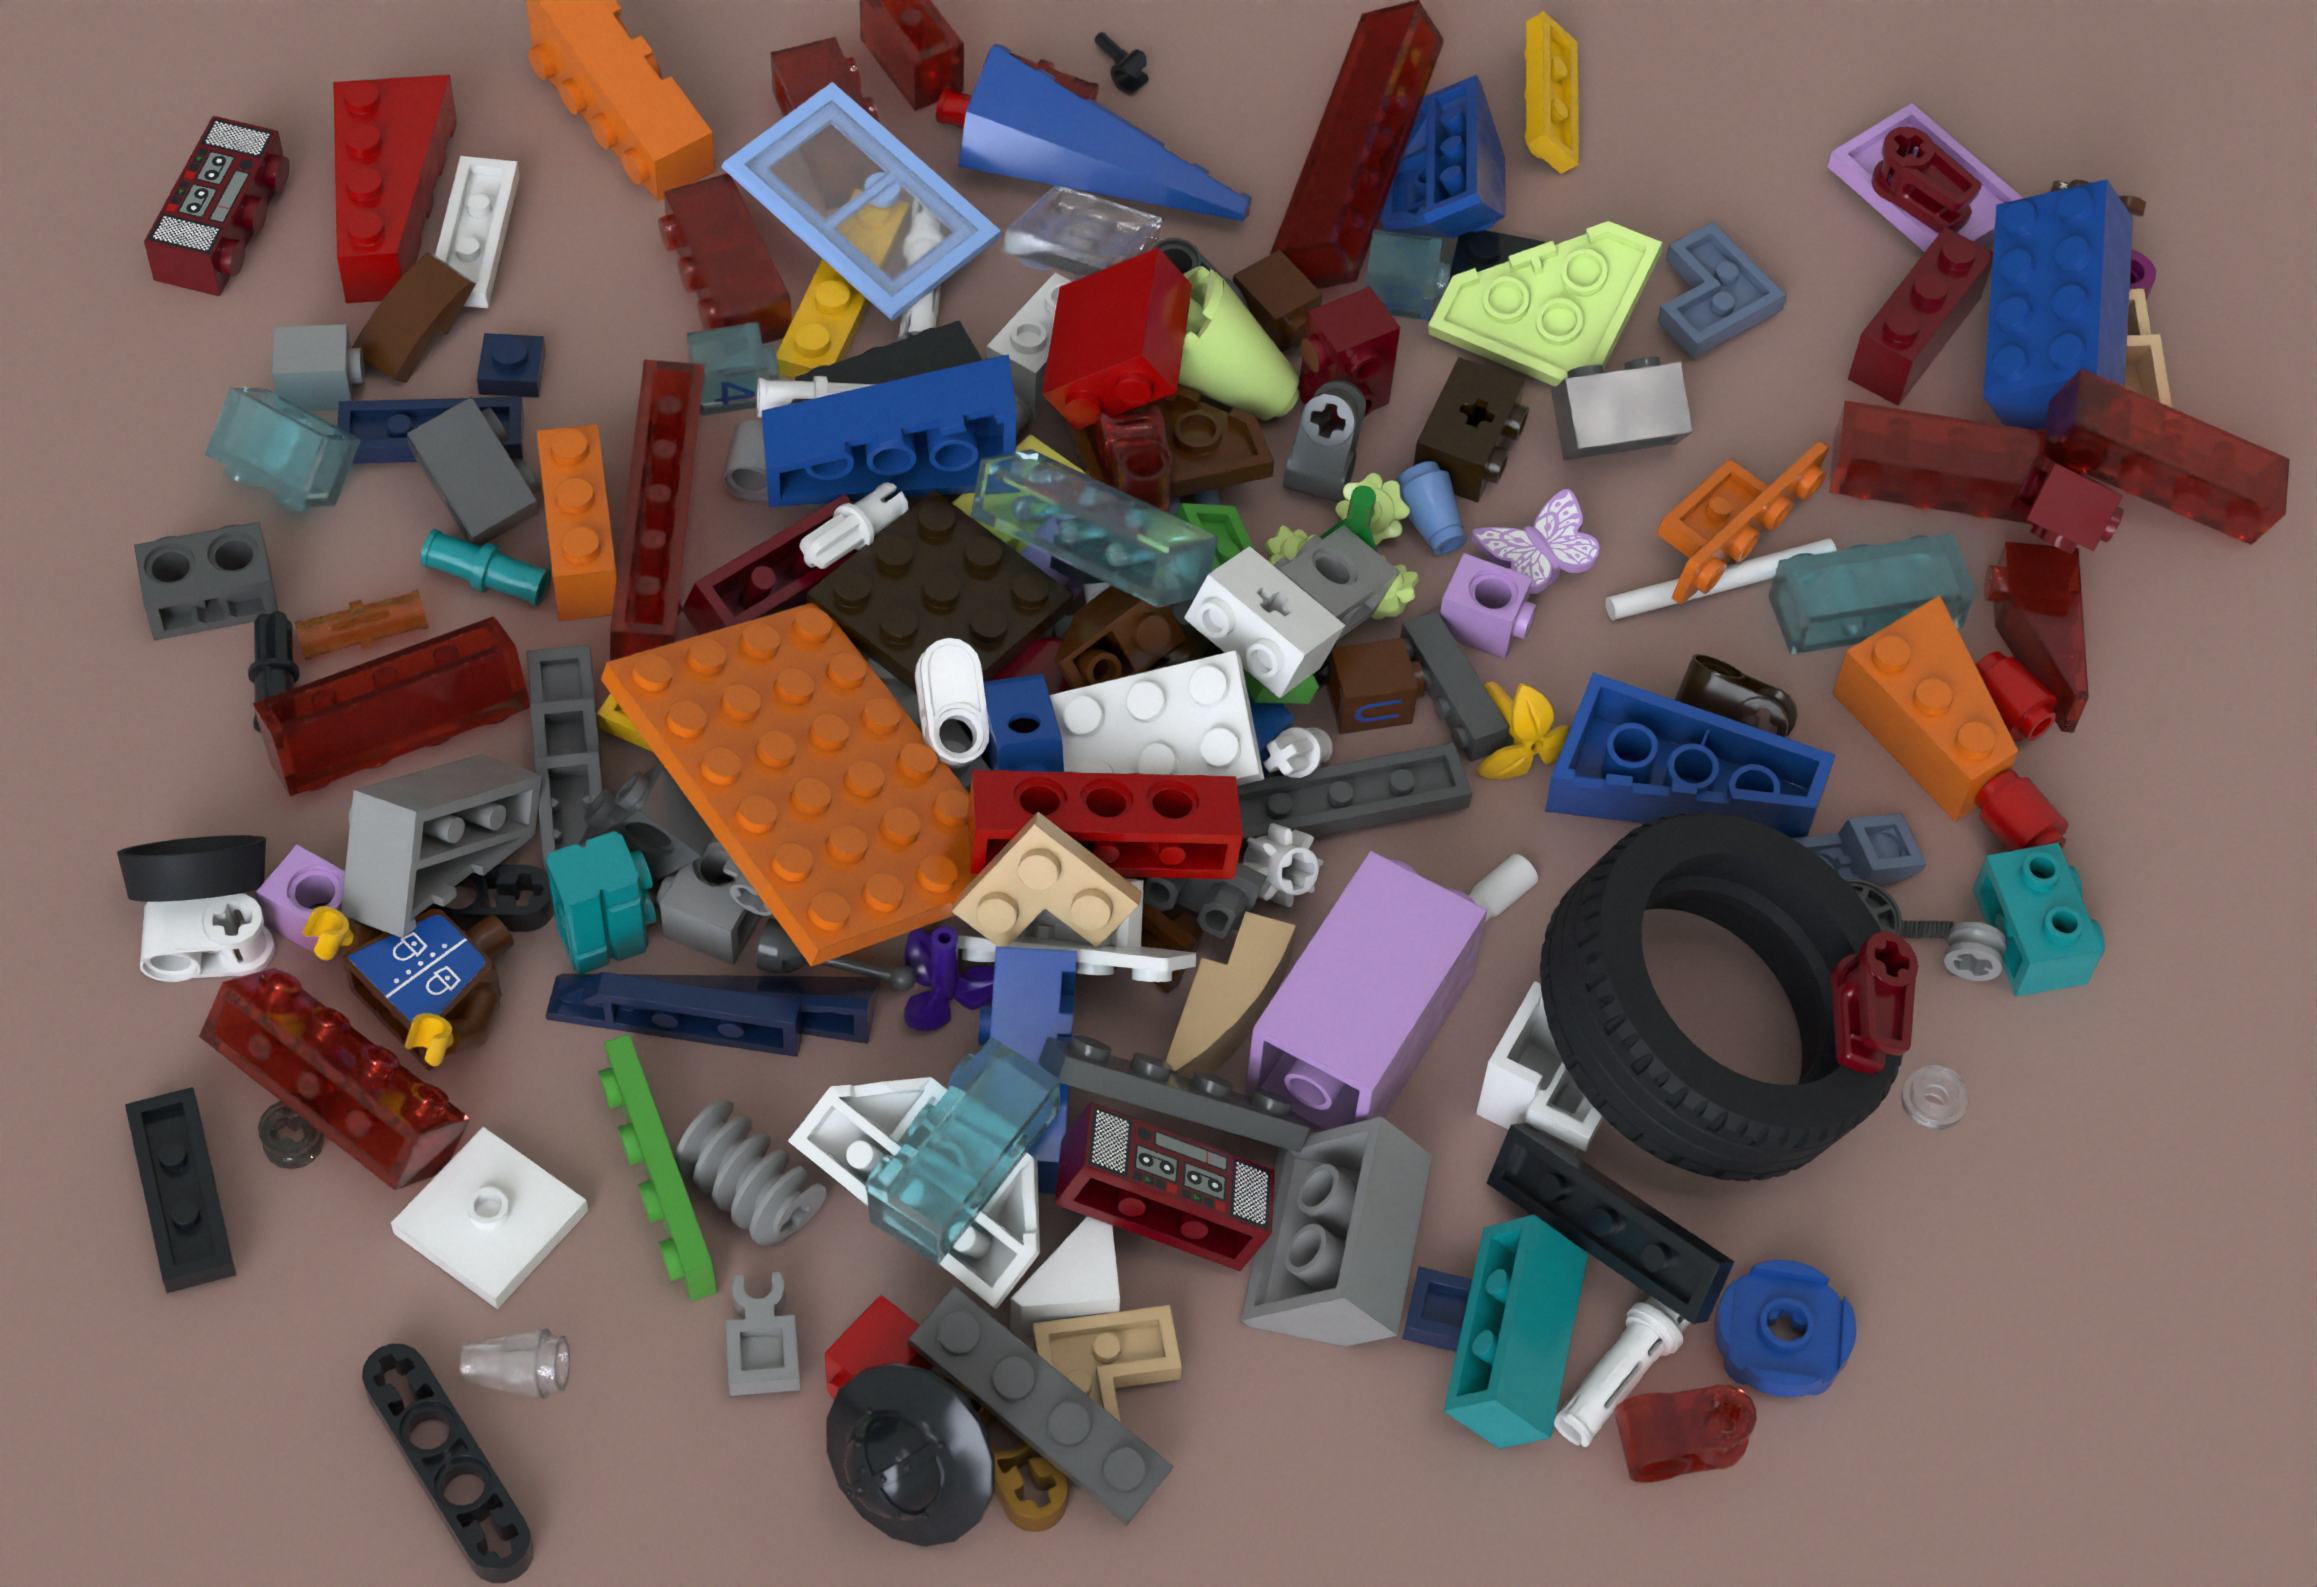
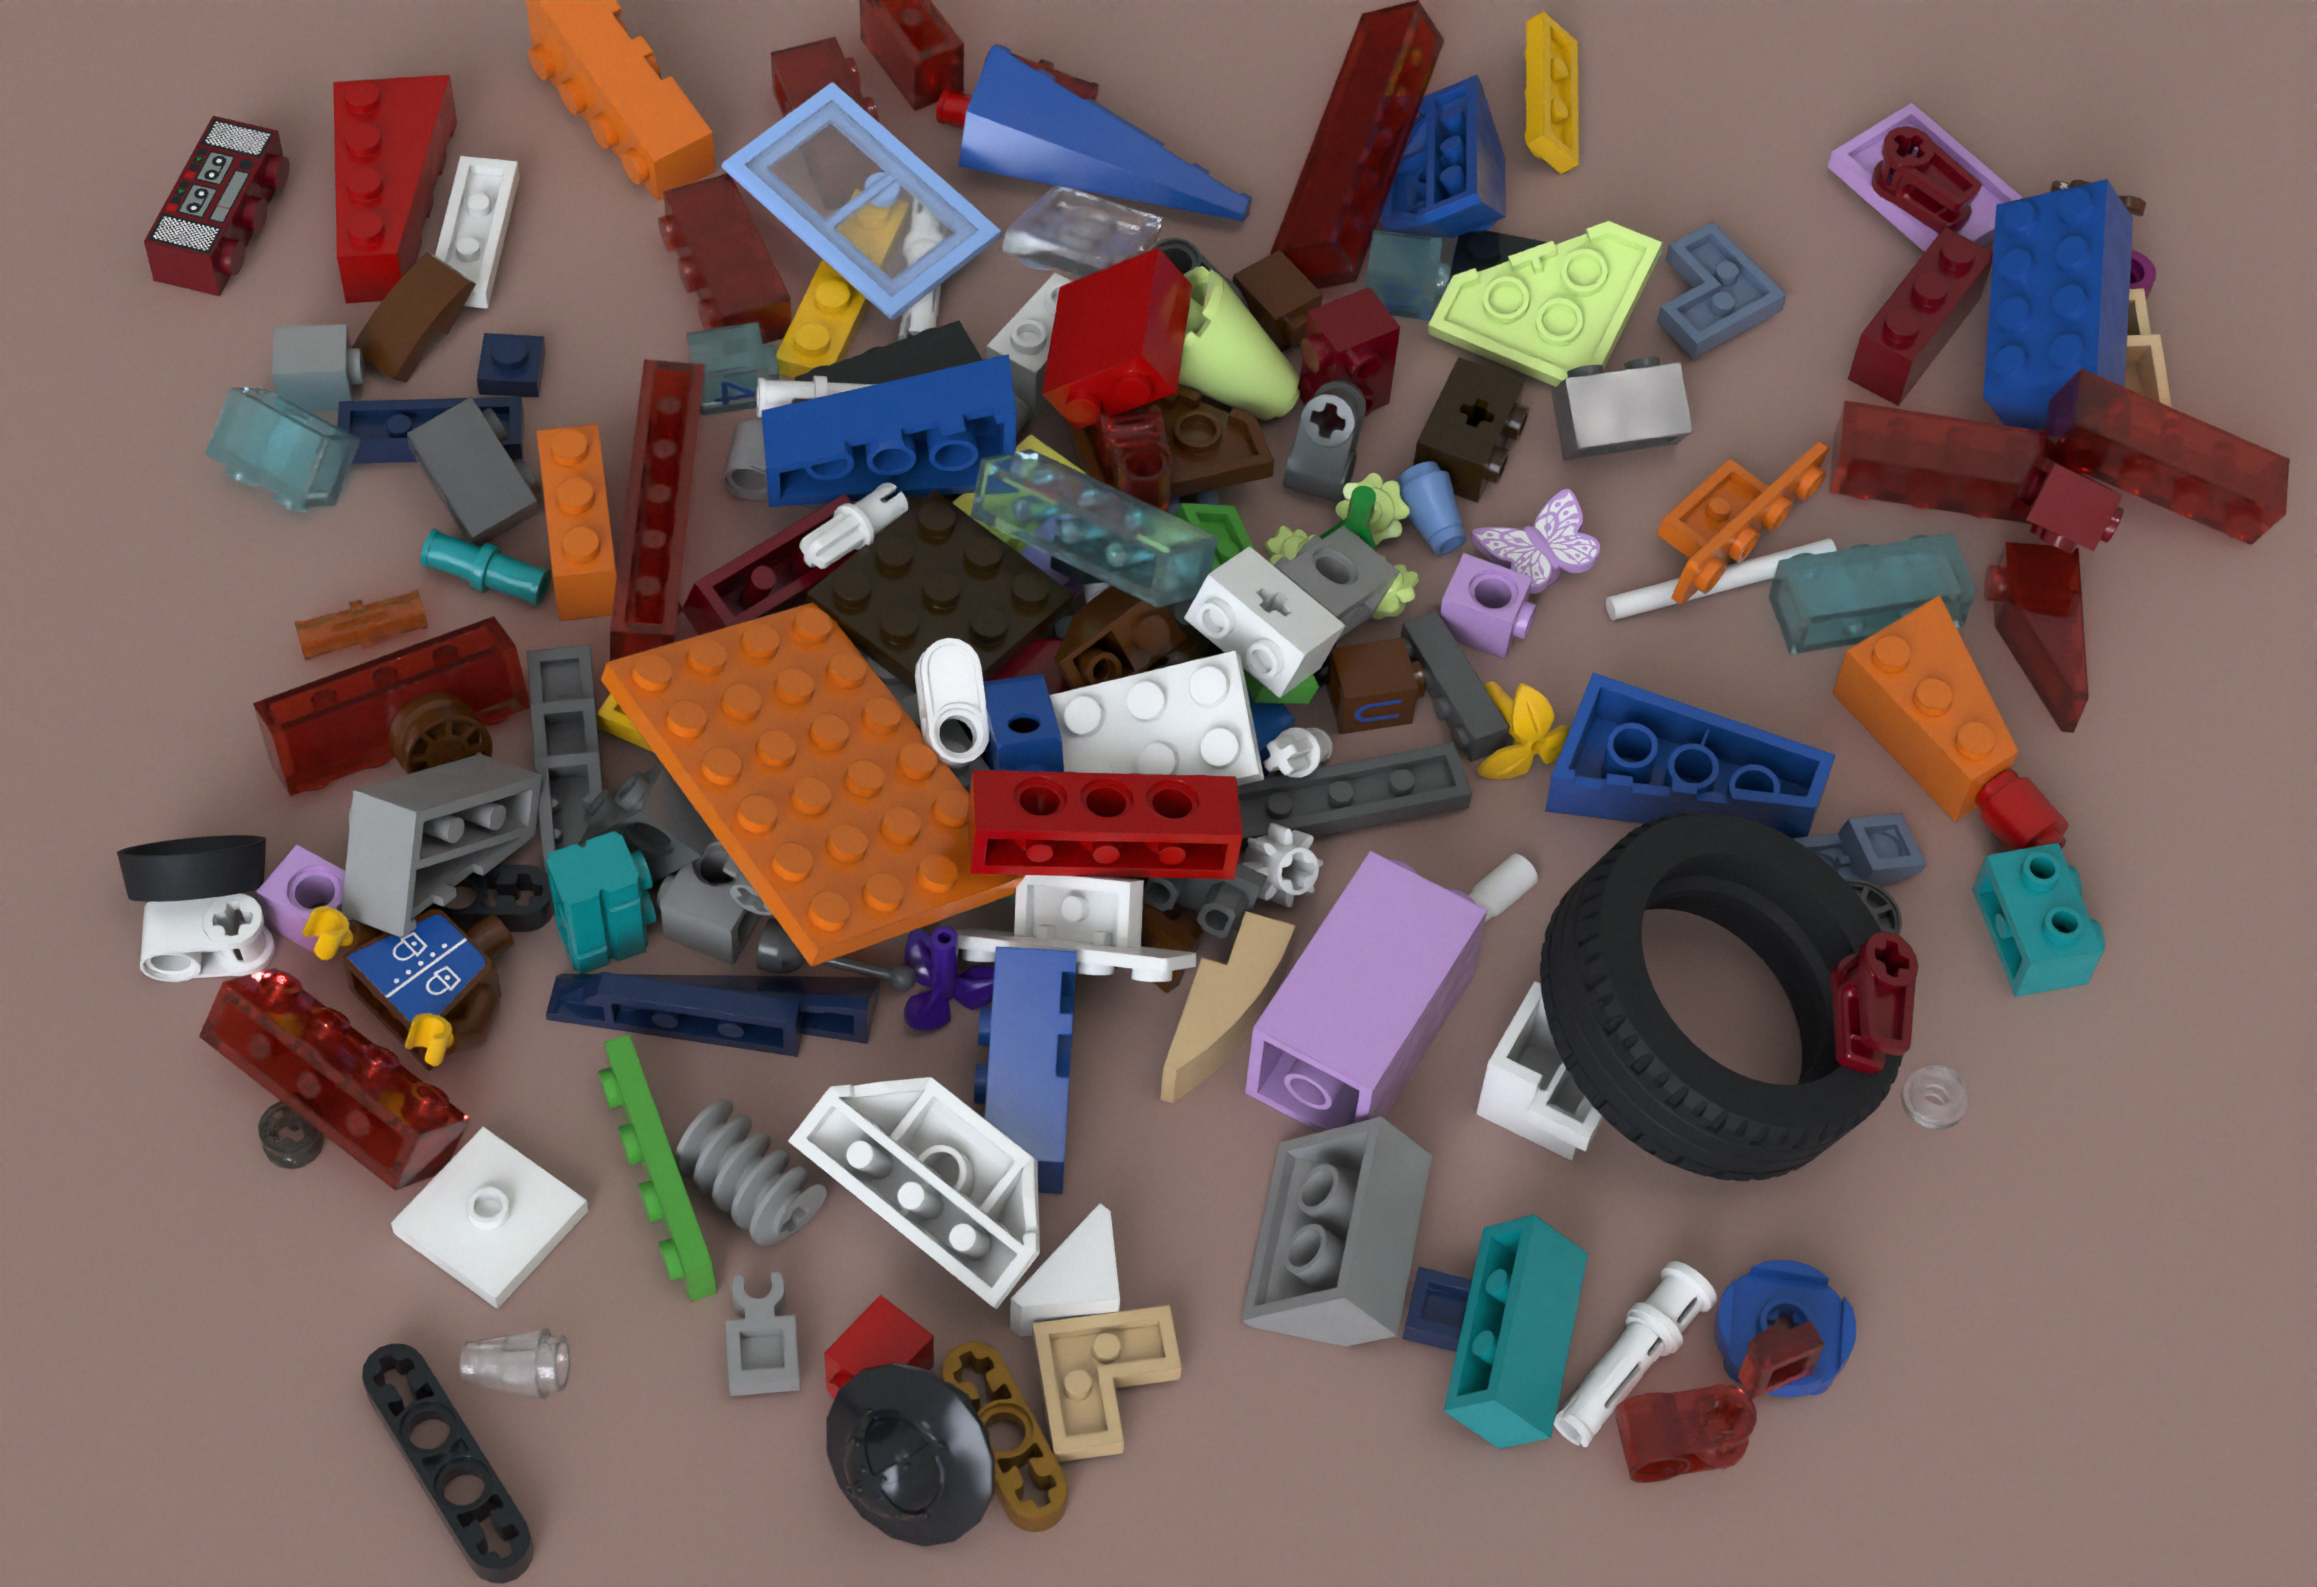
black plate [125,1087,237,1293] -> none
dark grey brick [134,522,278,641] -> none
black axle [248,611,300,735] -> none
clear light blue brick [865,1036,1060,1266] -> none
dark grey plate [908,1285,1174,1526] -> none
tan plate [951,812,1142,948] -> none
dark grey plate [1038,1035,1310,1153] -> none
dark red brick [1055,1102,1275,1272] -> none
black hand [1094,32,1149,94] -> none
black plate [1486,1123,1735,1324] -> none
dark brown piece [1674,654,1798,737] -> none
flat silver leg [1899,919,1955,939] -> none
light grey bush [1944,922,2007,981] -> none
red brick [1975,651,2057,742] -> none
none -> reddish brown wheel [389,692,493,774]
none -> clear red plate [1738,1320,1825,1399]

